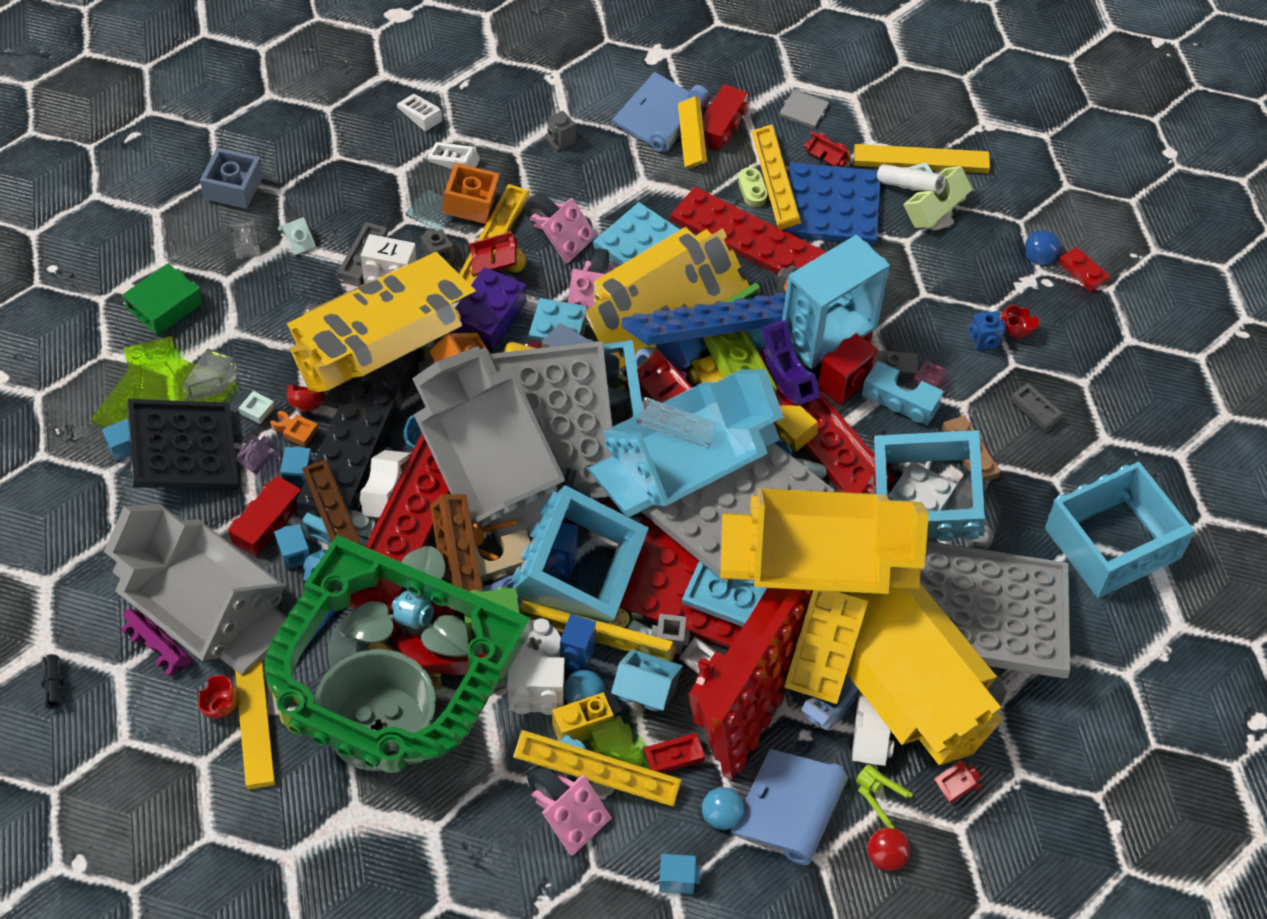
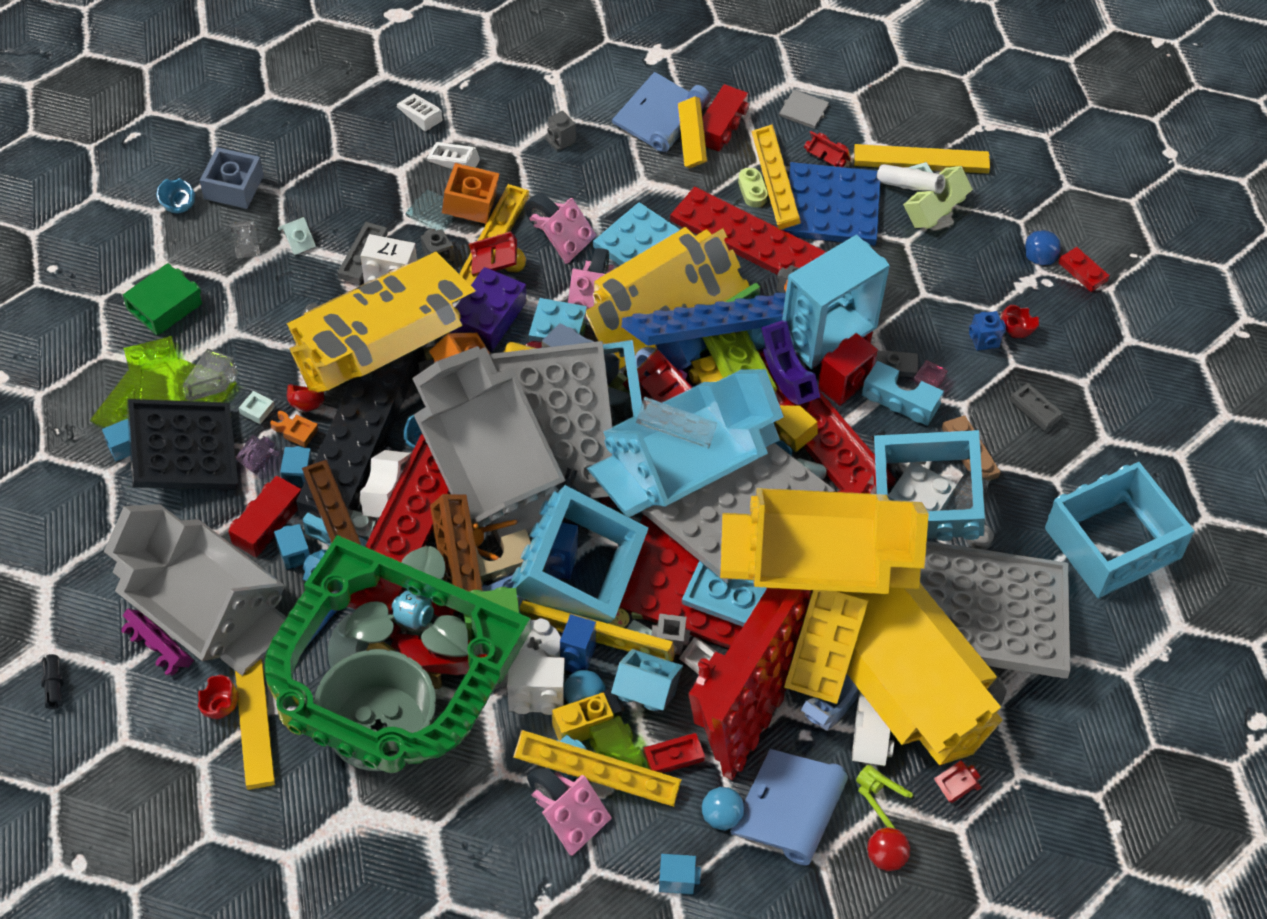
none -> dark azure hair [156,178,195,213]

